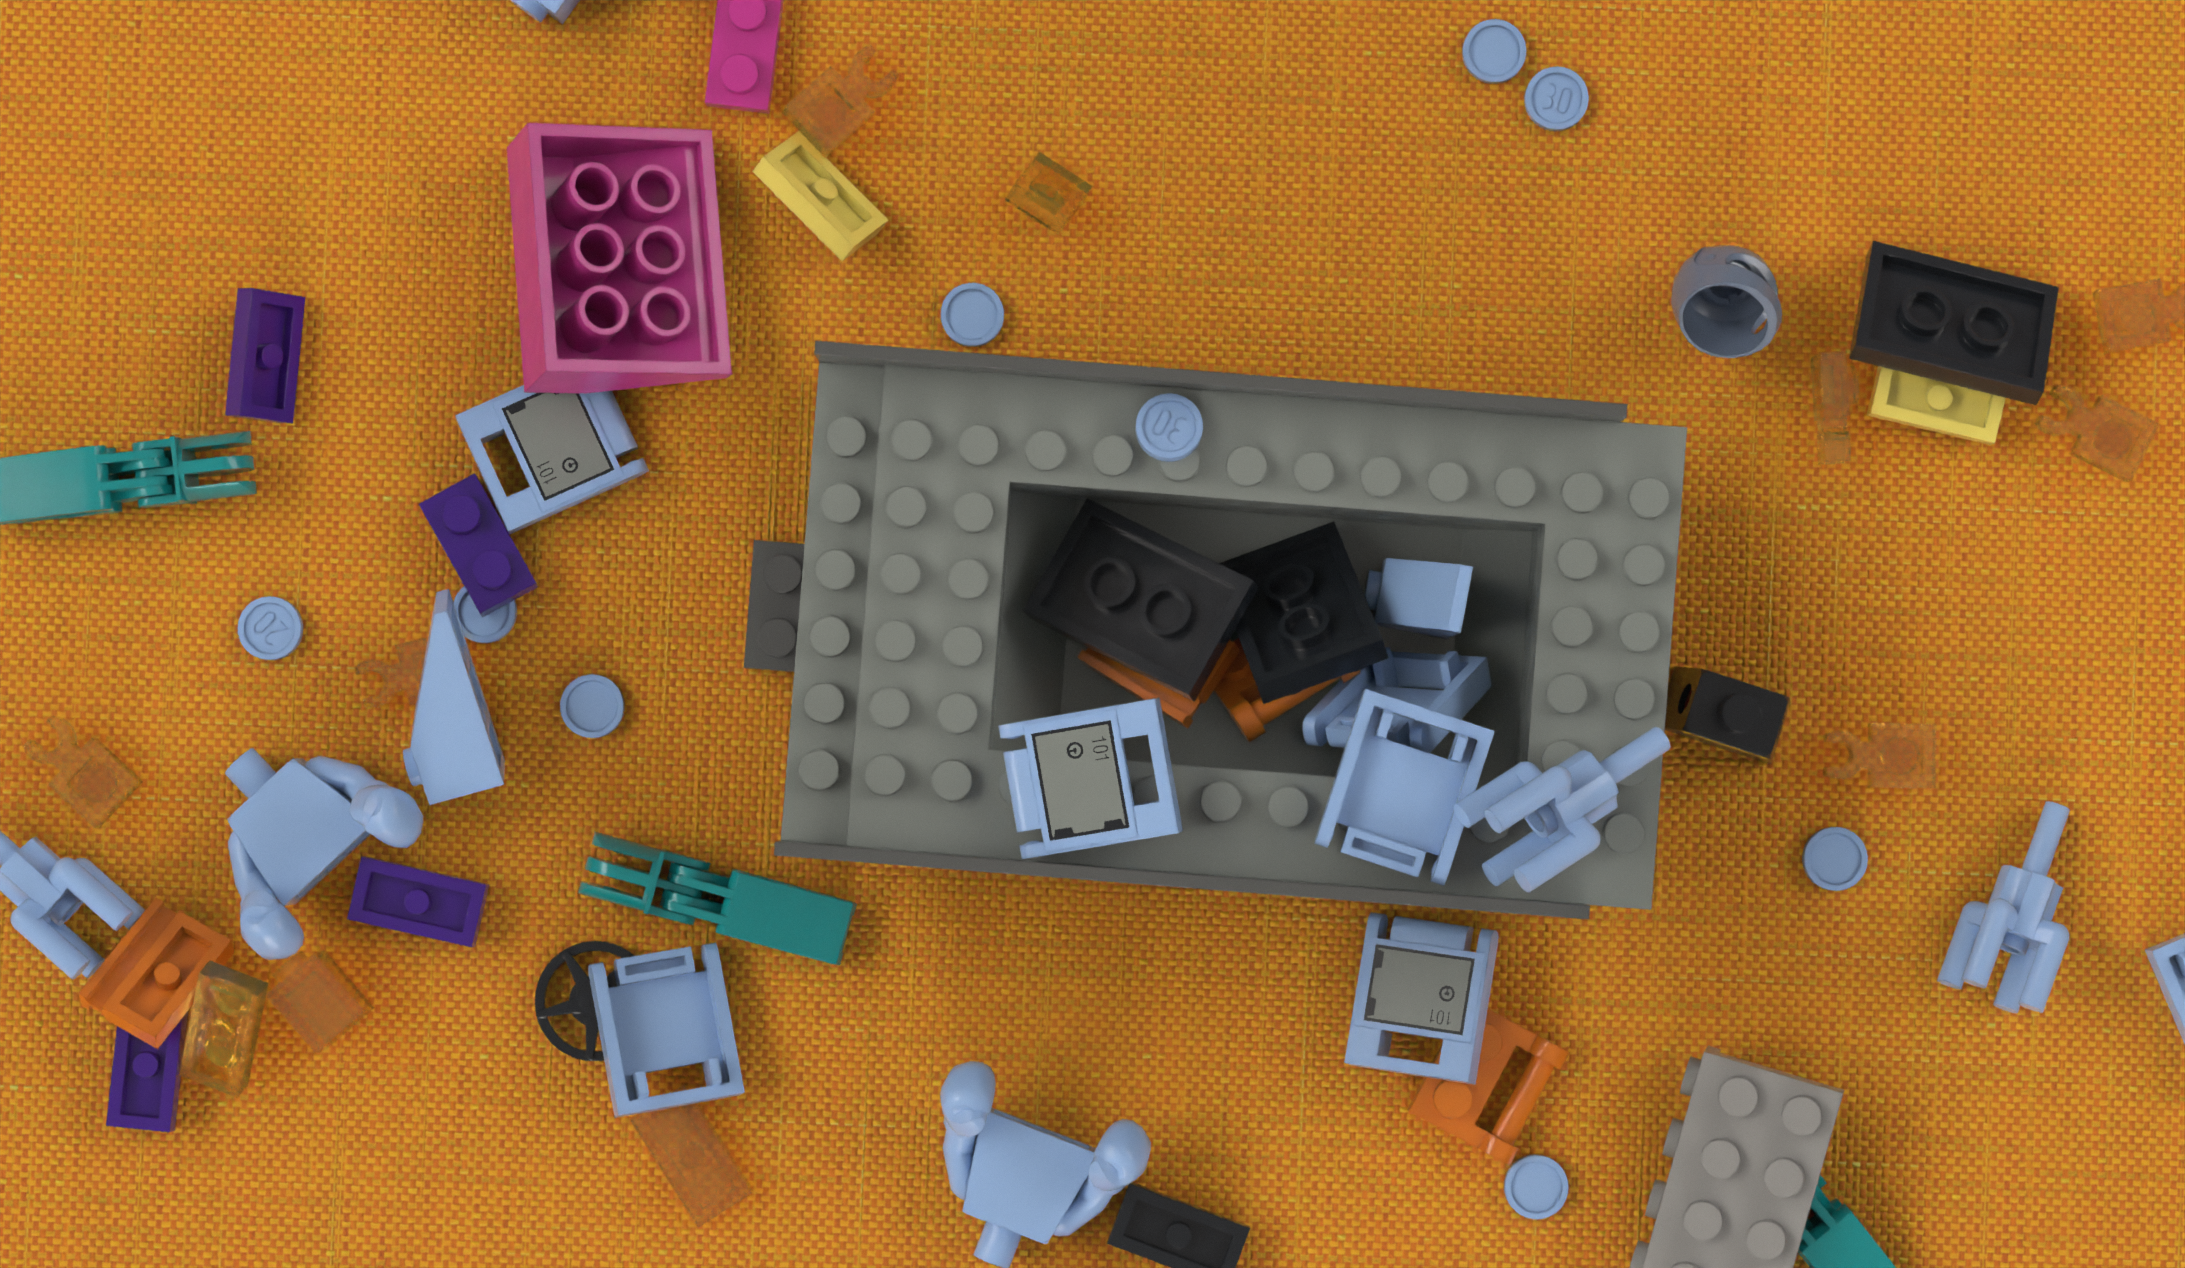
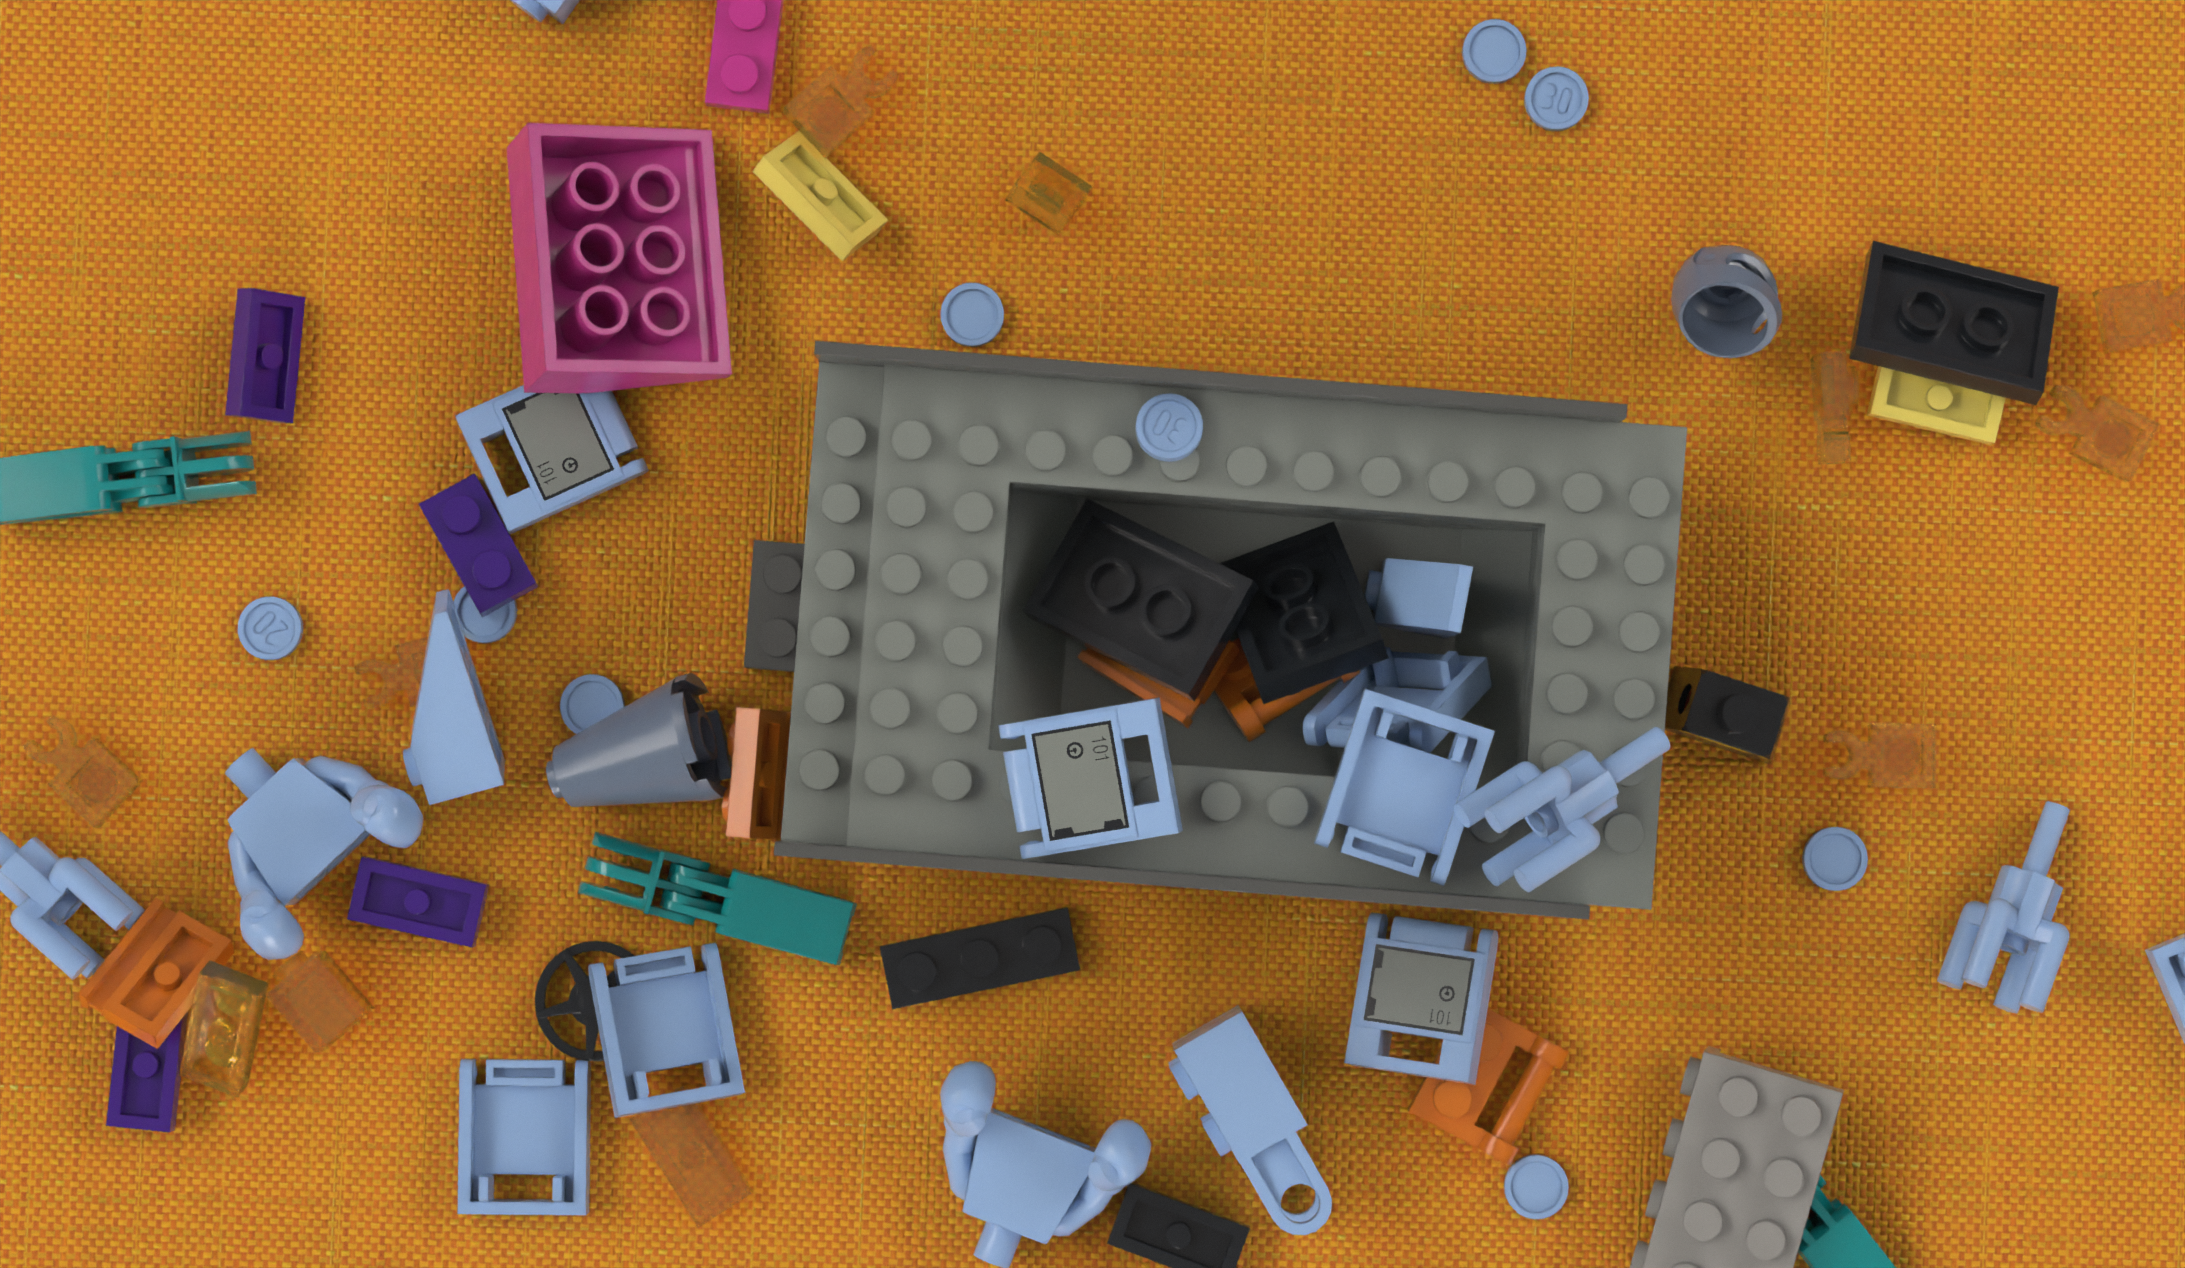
none -> light blue container [457,1059,591,1215]
none -> sand blue cone [546,673,732,807]
none -> orange plate [722,707,791,840]
none -> black plate [880,907,1080,1009]
none -> light blue brick [1168,1005,1332,1235]

